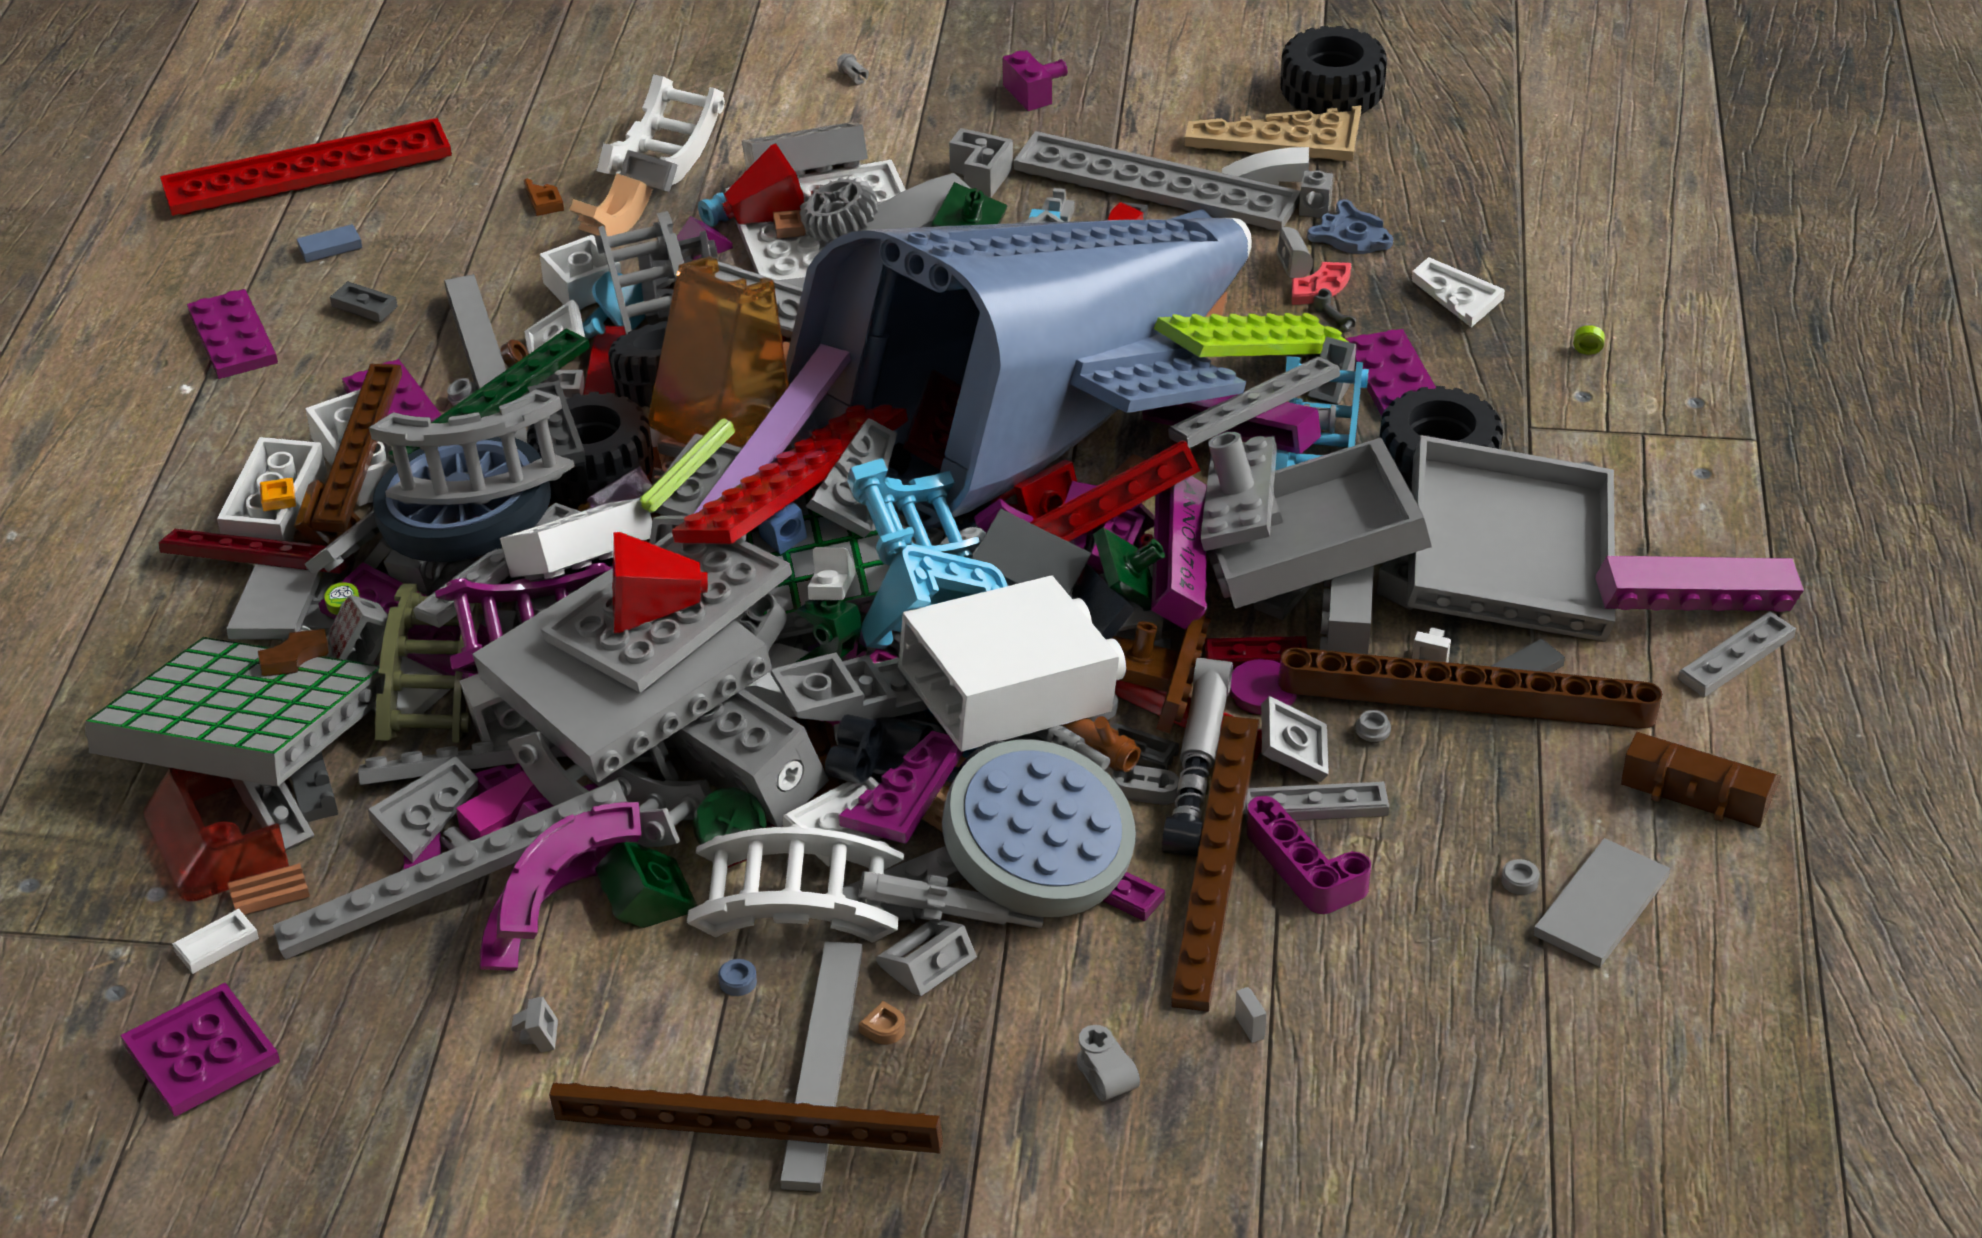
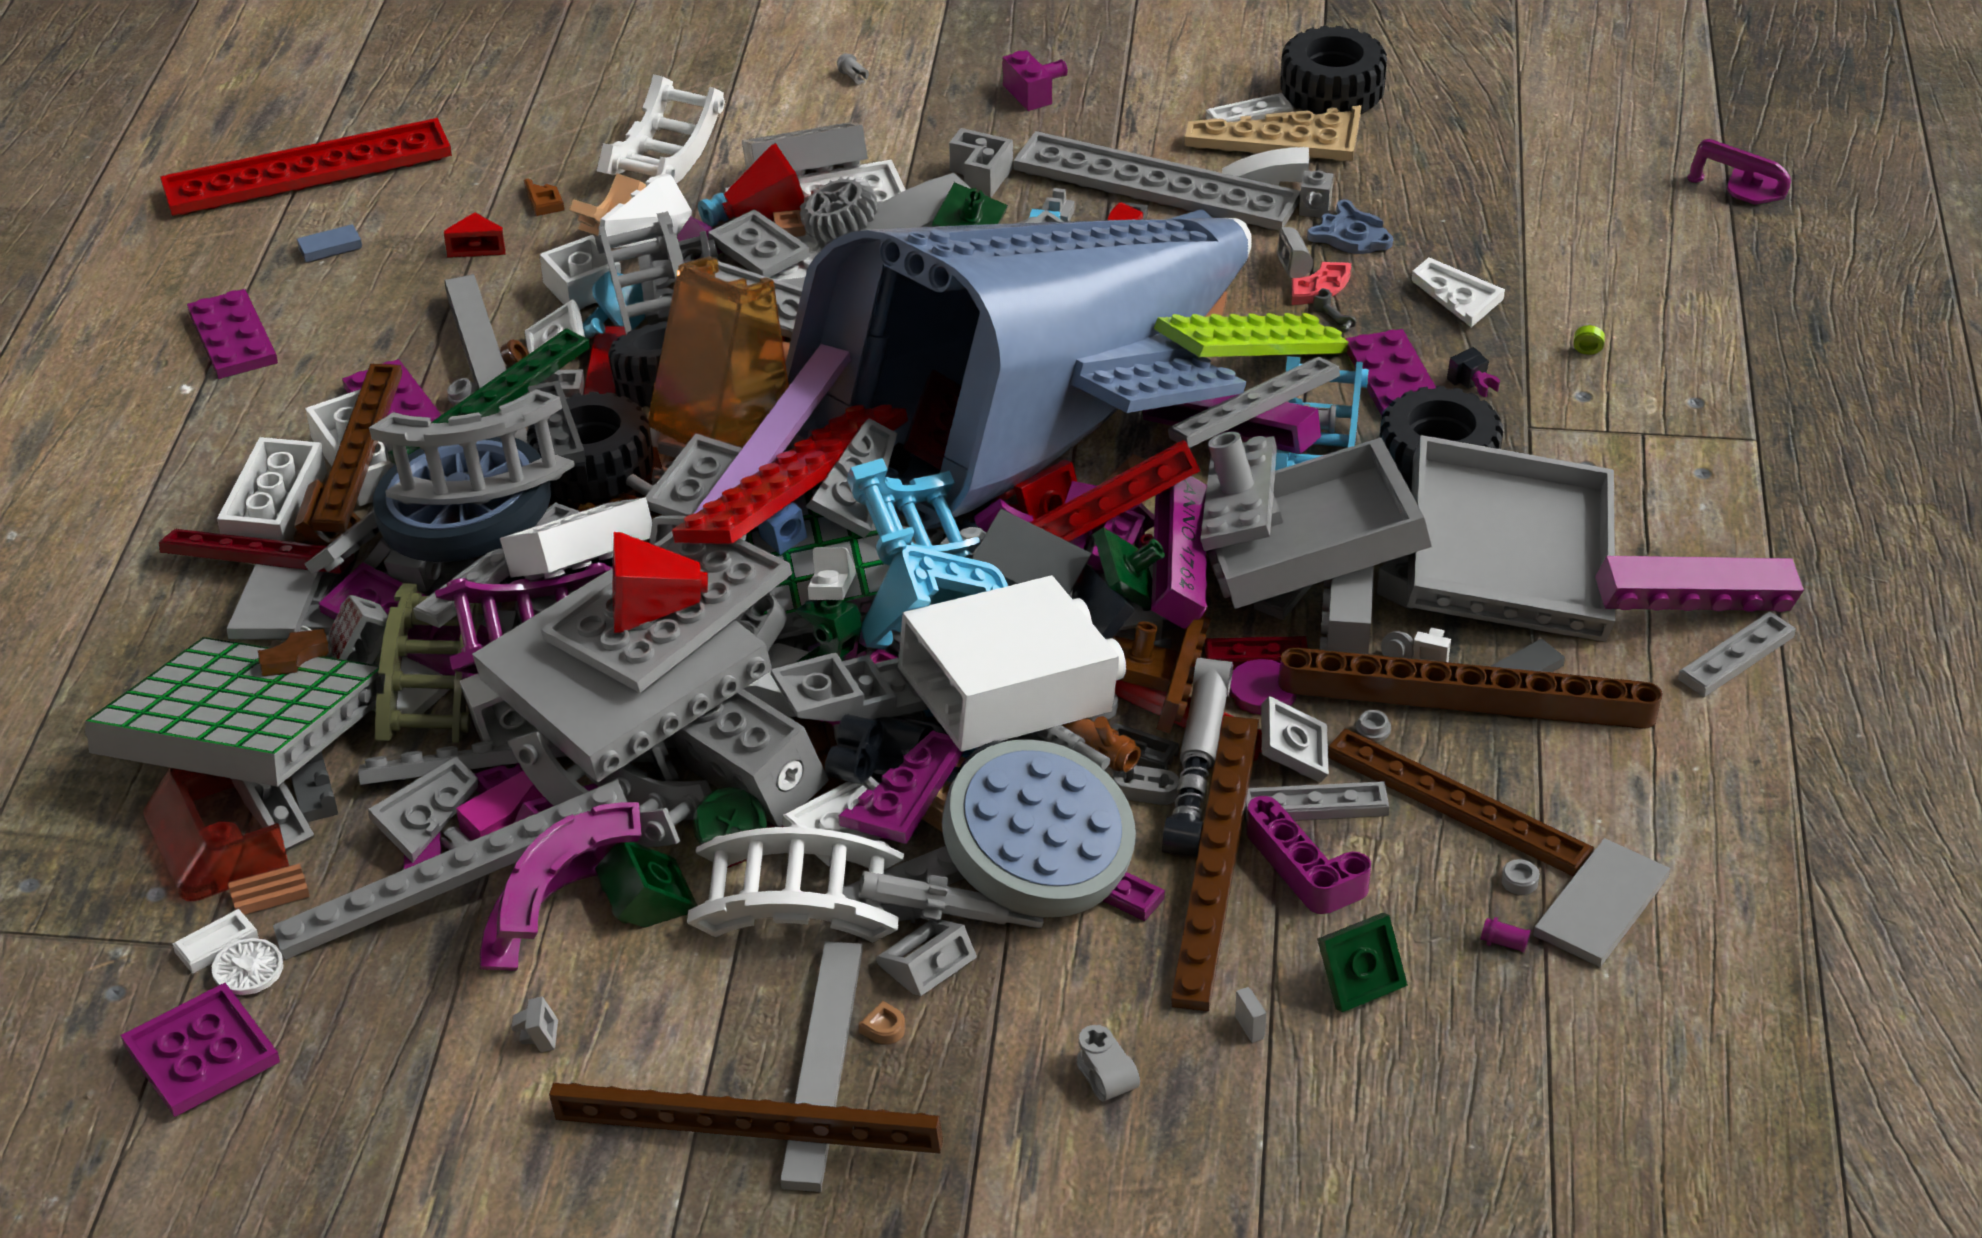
light orange tile [260,478,296,512] -> none
tile [324,582,359,615] -> none
dark grey plate [330,281,398,323] -> none
clear purple tile [587,466,651,508] -> none
light grey tile [620,149,678,192] -> none
lime axle [640,418,735,513] -> none
sand blue tile [718,959,757,996] -> none
light grey slope [1308,337,1356,405] -> none
reddish brown piece [1621,732,1782,828] -> none
none -> white wheel [212,938,283,995]
none -> red slope [444,212,506,258]
none -> white wedge [598,174,692,248]
none -> light grey plate [708,209,810,277]
none -> white tile [1206,93,1293,122]
none -> dark green tile [1317,913,1408,1012]
none -> reddish brown tile [1328,728,1594,877]
none -> light grey plate [1381,631,1414,659]
none -> black piece [1447,347,1500,397]
none -> magenta pin [1480,917,1531,953]
none -> magenta piece [1687,139,1791,204]

